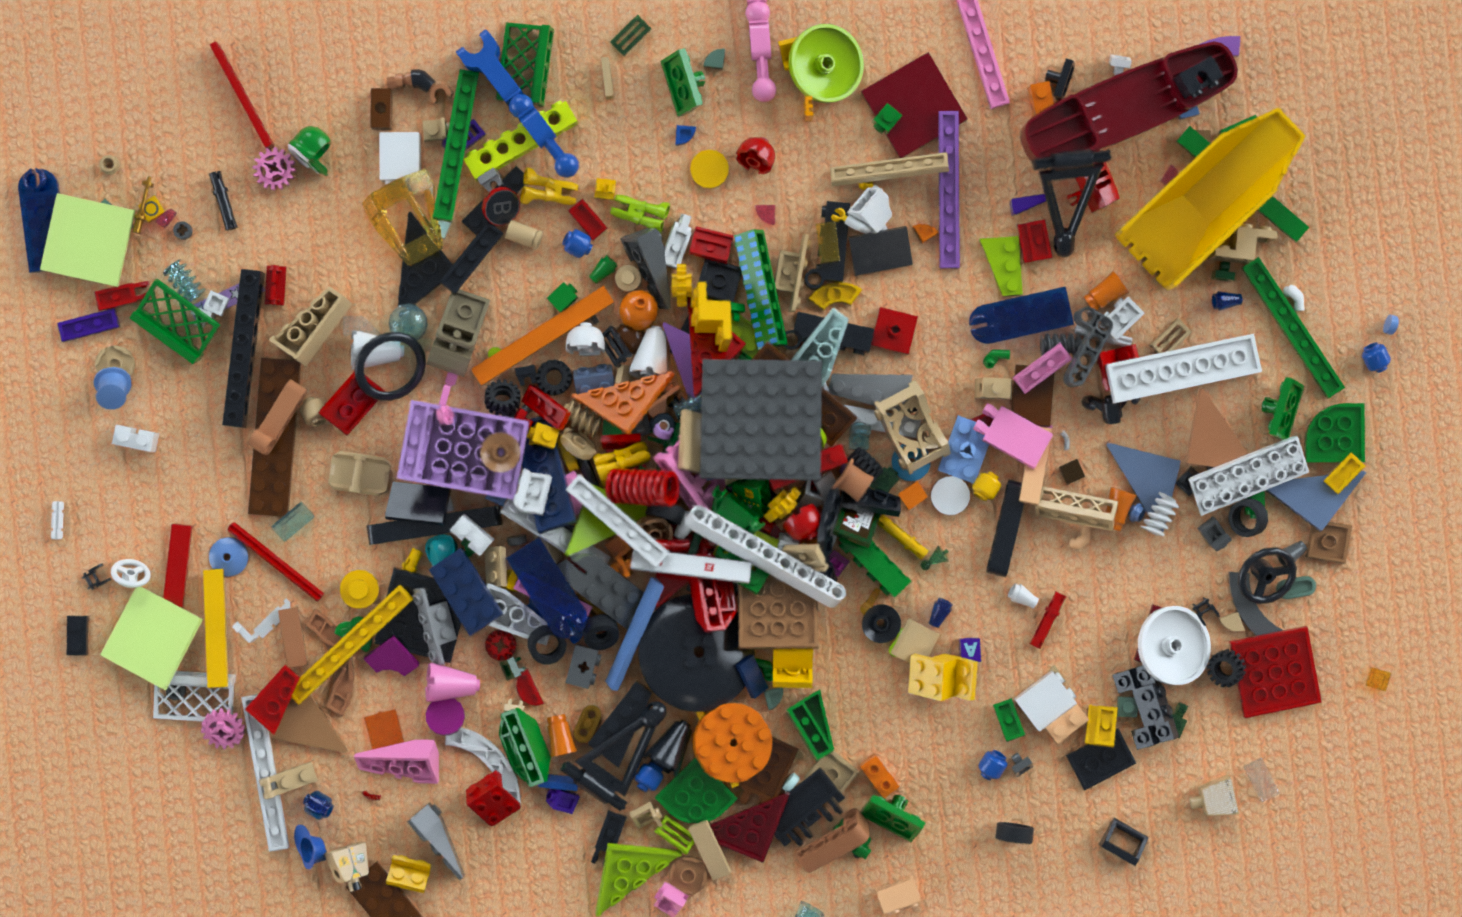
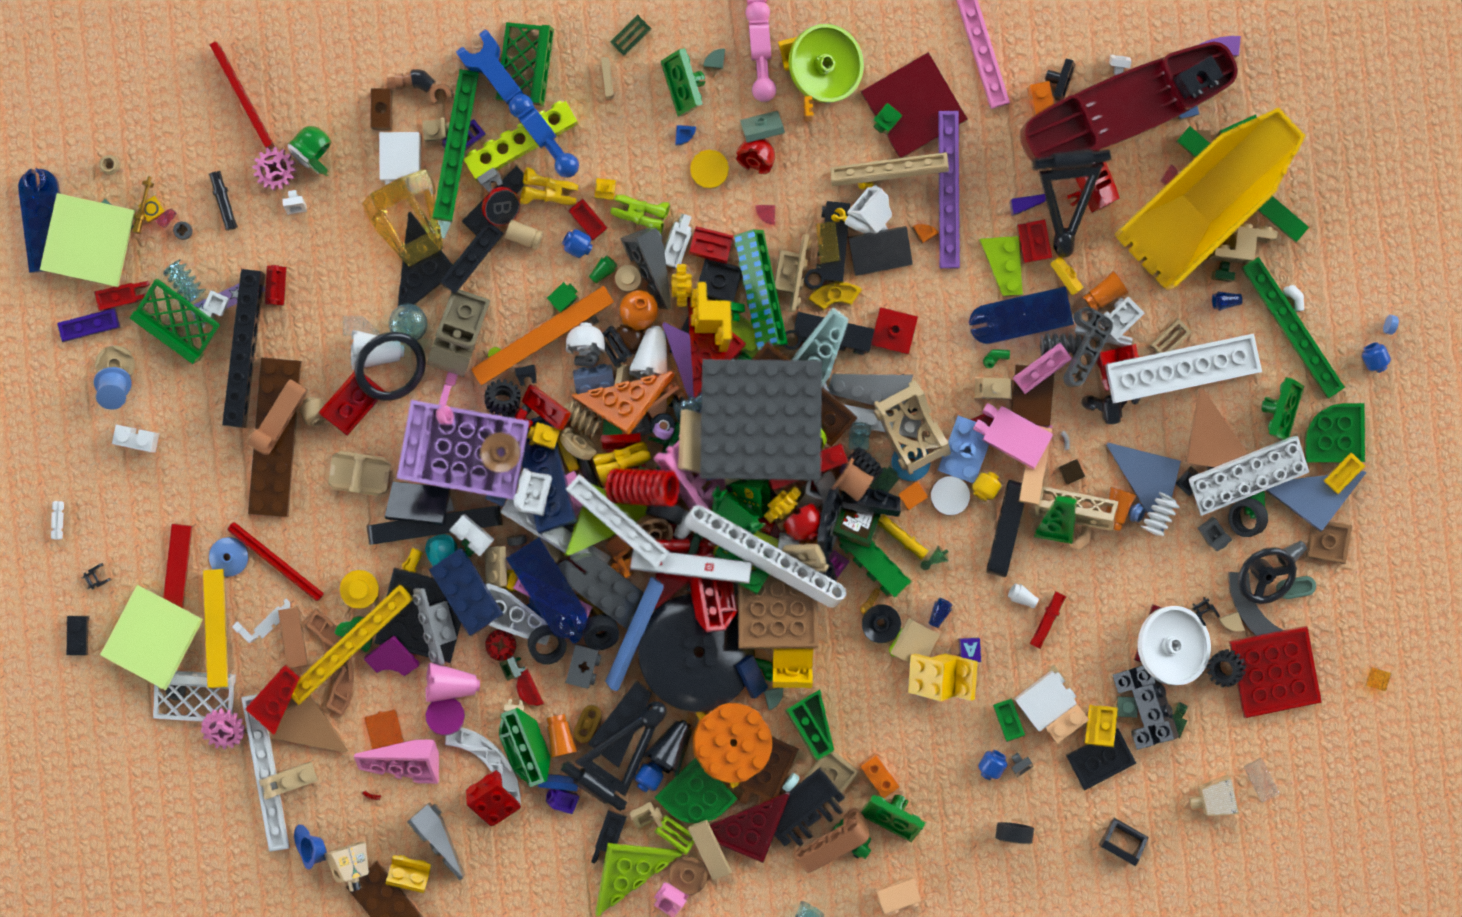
white piece [111,559,151,588] -> none
tan wedge [269,286,352,367] -> none
clear light blue tile [271,501,315,542] -> none
clear blue head [303,791,334,820] -> none
black tyre [536,360,572,395] -> none
none -> white tile [283,190,307,215]
none -> dark grey arm [574,352,599,367]
none -> sand green plate [740,111,785,142]
none -> green wing [1034,496,1077,544]
none -> yellow plate [1050,256,1084,295]

